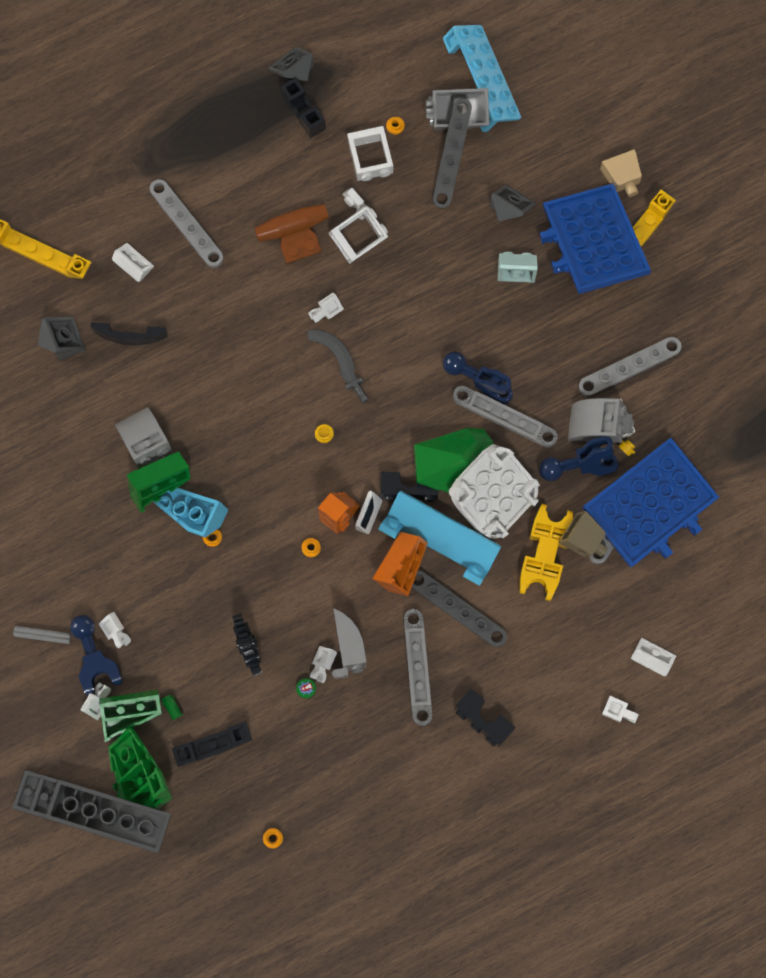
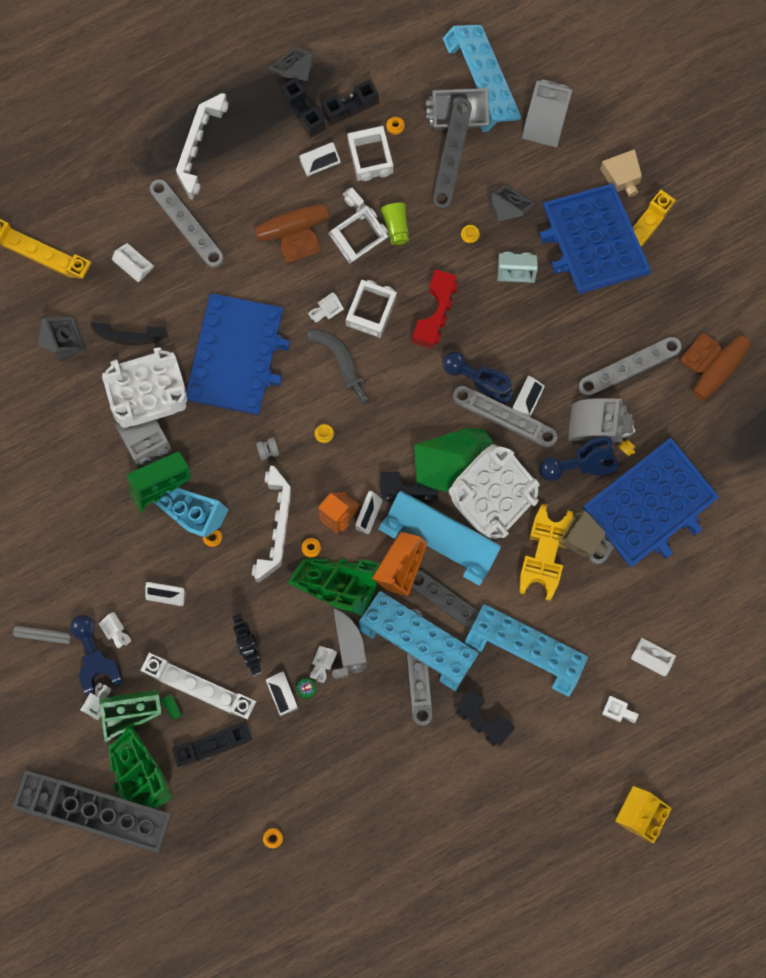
none -> white plate [102,348,187,428]
none -> white slope [140,653,256,720]
none -> white slope [145,582,186,606]
none -> white slope [176,93,229,200]
none -> blue hinge [186,293,290,415]
none -> white slope [252,466,291,582]
none -> light grey wheel [256,437,279,461]
none -> white slope [266,671,298,716]
none -> green wedge [288,558,381,615]
none -> white slope [299,142,341,177]
none -> black arch [321,79,379,126]
none -> white window [346,280,397,338]
none -> medium azure bracket [357,591,478,692]
none -> lime plant [380,203,409,245]
none -> red arch [412,269,459,349]
none -> yellow plate [461,225,480,243]
none -> medium azure bracket [464,604,588,697]
none -> white slope [513,375,545,417]
none -> light grey piece [522,80,572,148]
none -> yellow slope [615,786,672,844]
none -> dark orange plate [680,333,751,401]

